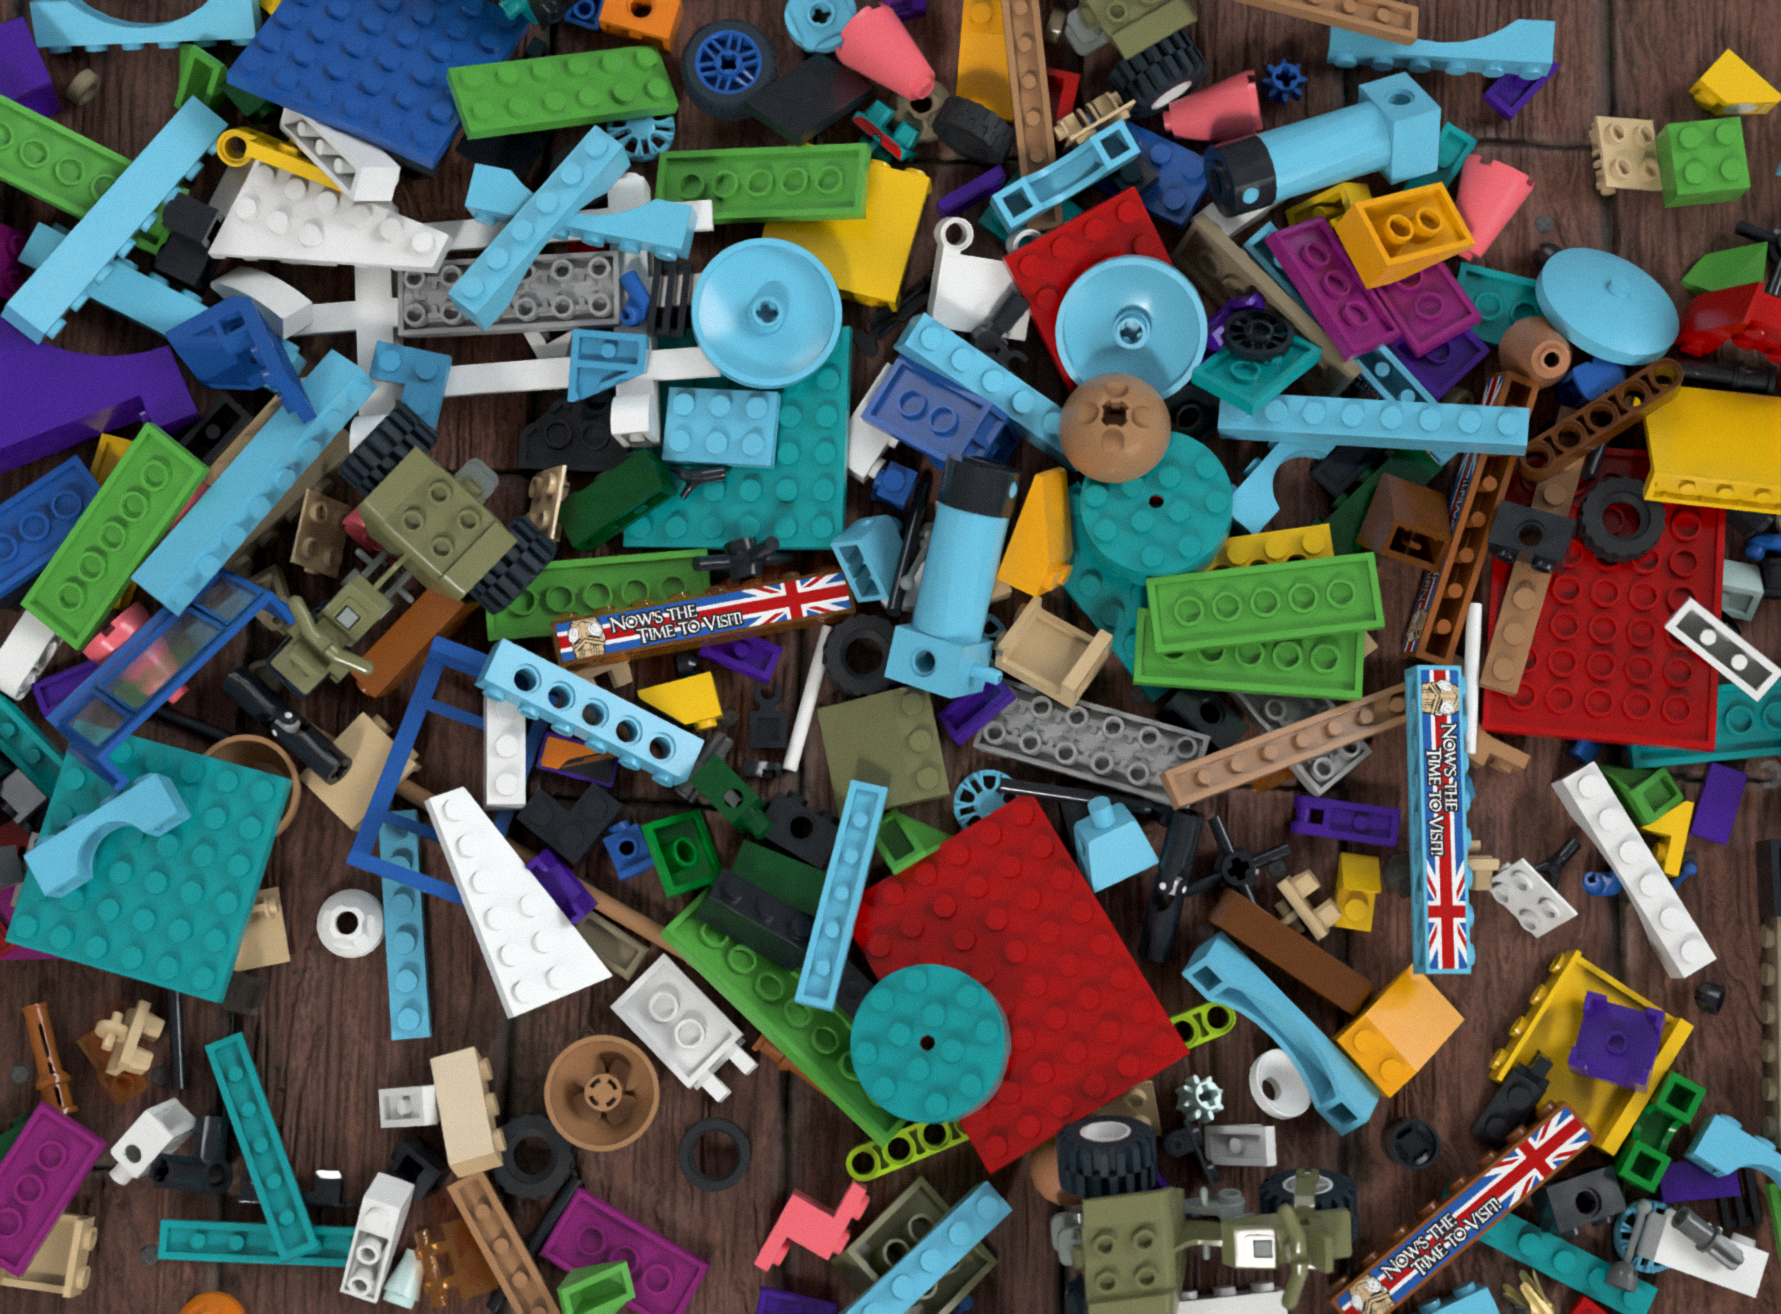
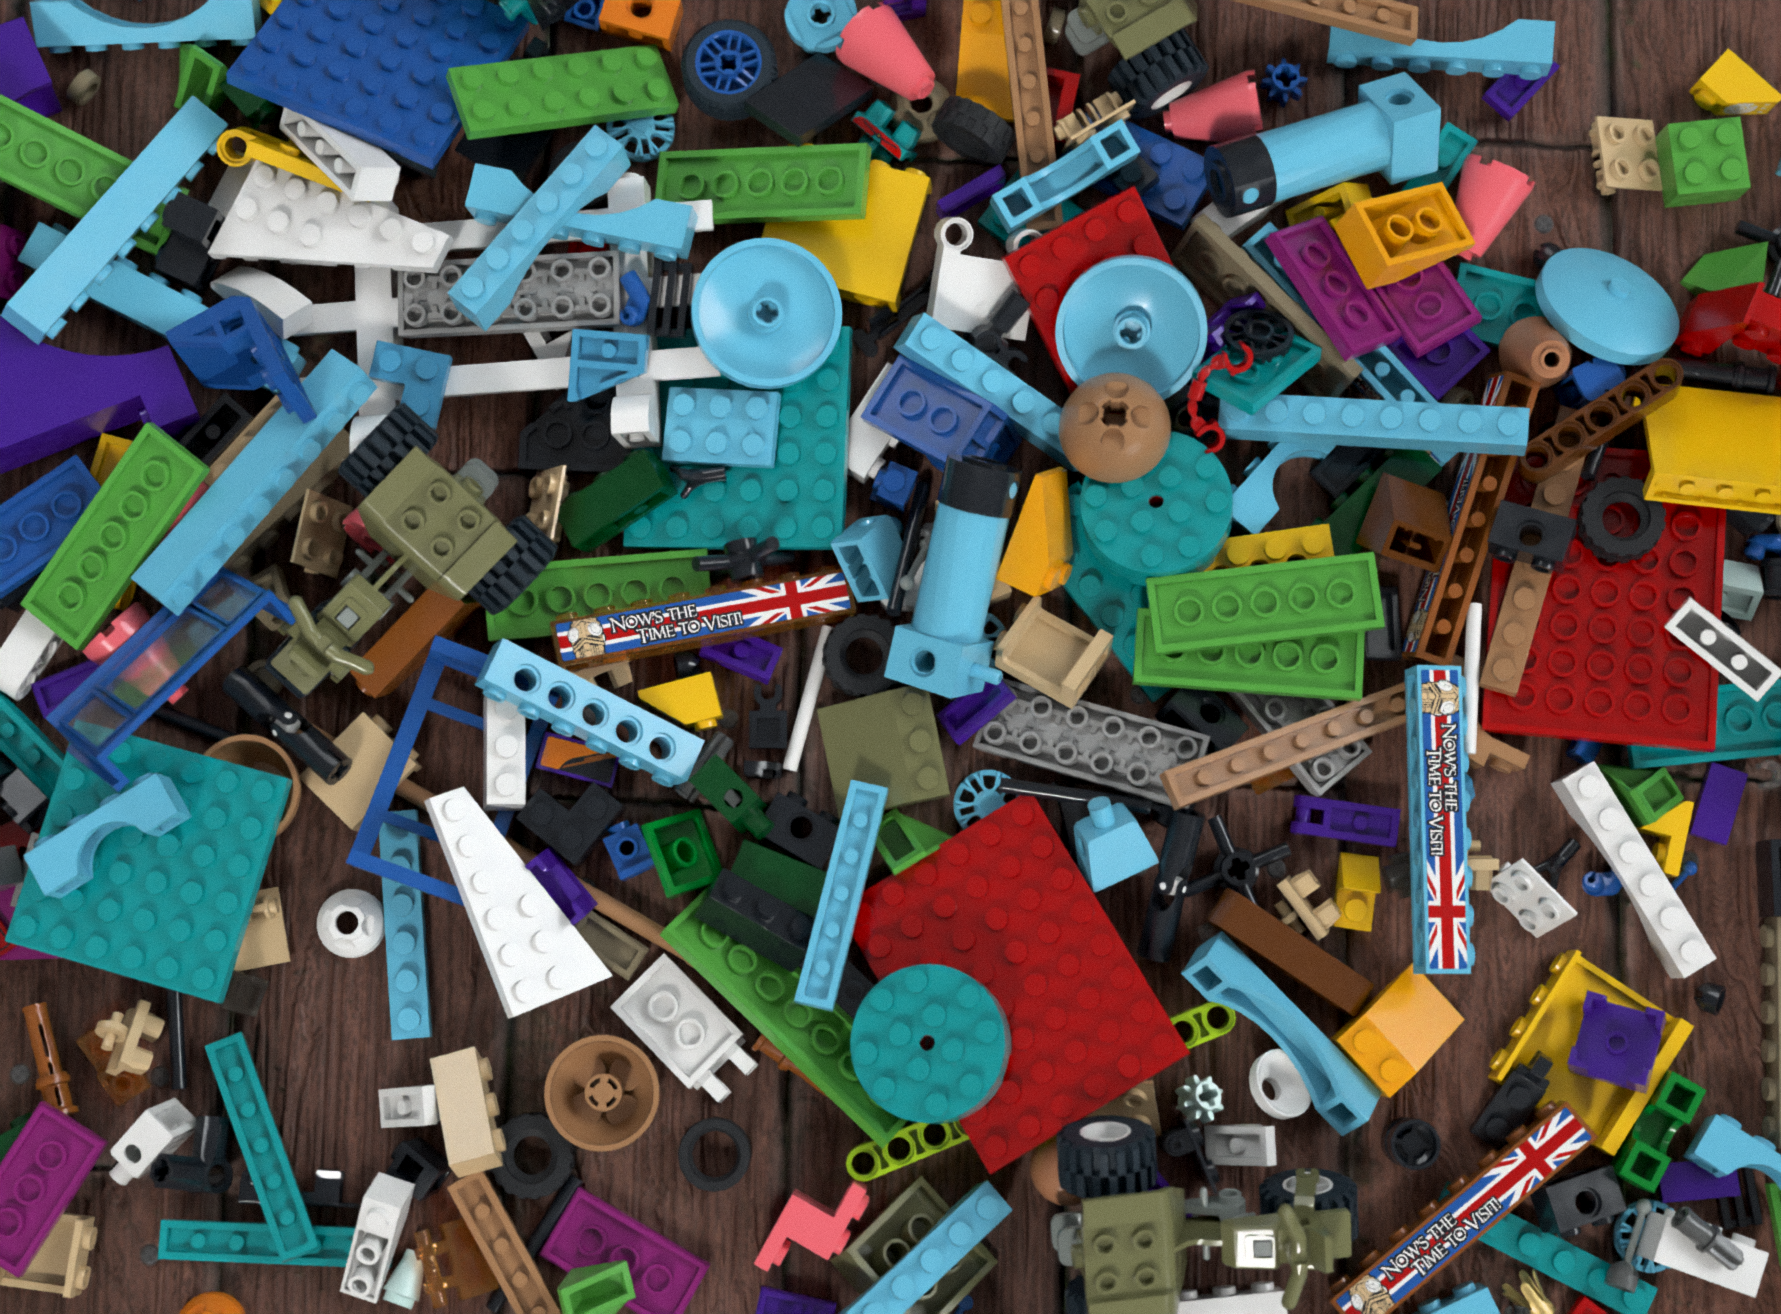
none -> red piece [1187,341,1254,454]
none -> black tile [1364,586,1402,661]

